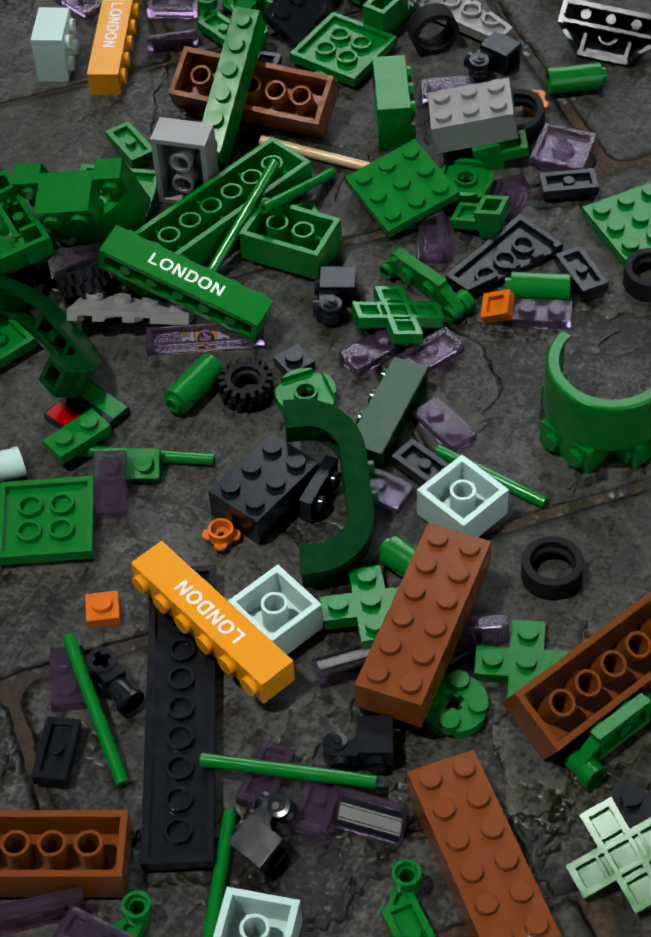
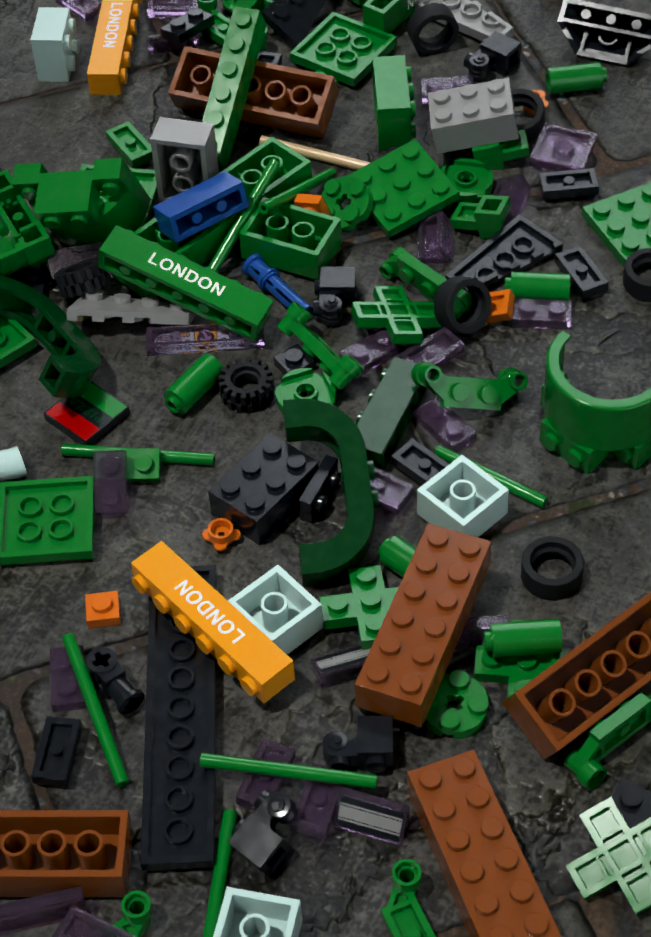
green plate [43,408,112,465] -> none
none -> blue brick [153,171,249,243]
none -> black plate [160,8,215,44]
none -> blue pin [242,253,313,315]
none -> green plate [277,301,364,390]
none -> orange plate [294,194,331,215]
none -> green plate [321,176,373,232]
none -> green plate [411,362,528,410]
none -> black tyre [434,276,492,334]
none -> green brick [483,618,562,658]

